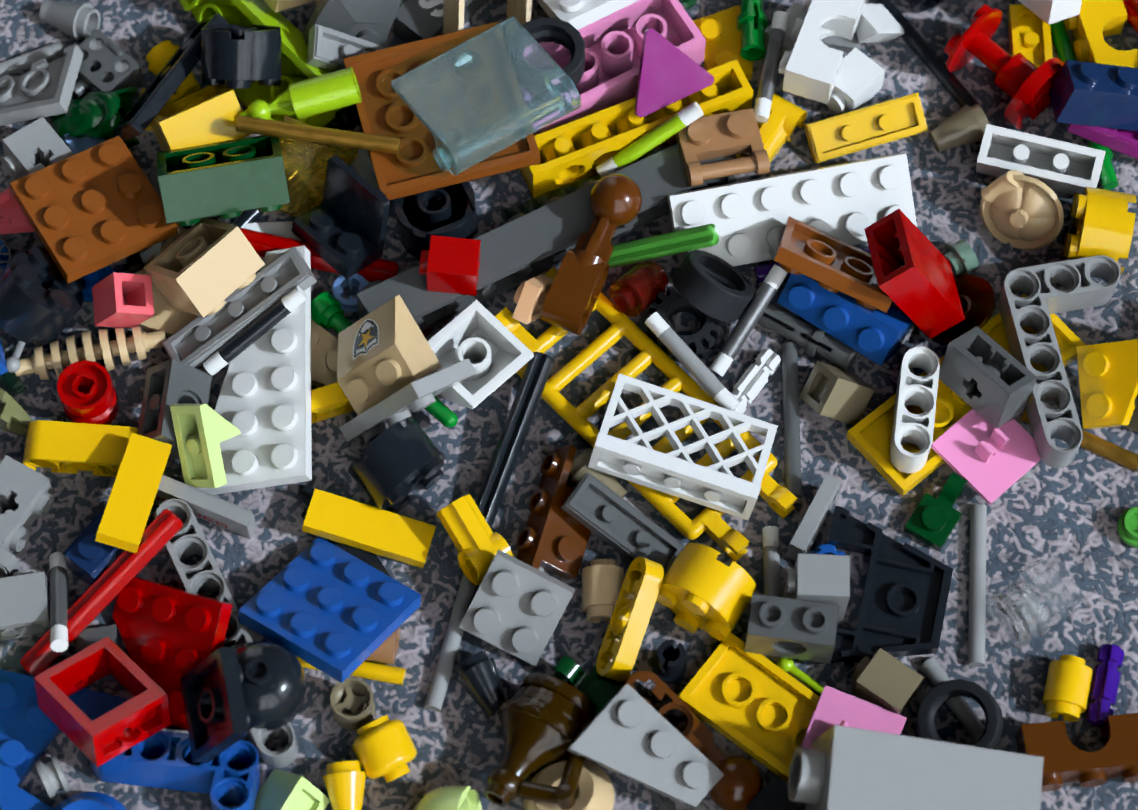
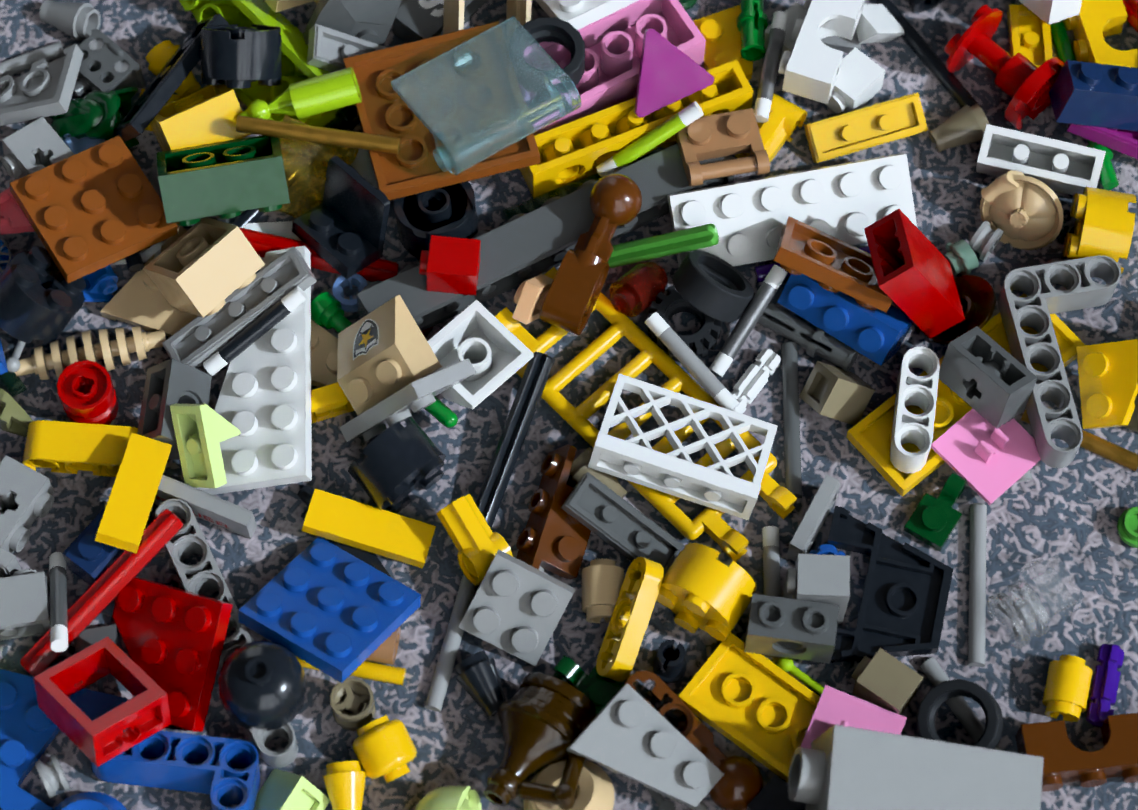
coral brick [92,272,154,329] -> none
black plate [180,647,250,763] -> none
none -> light grey bush [969,220,1004,262]

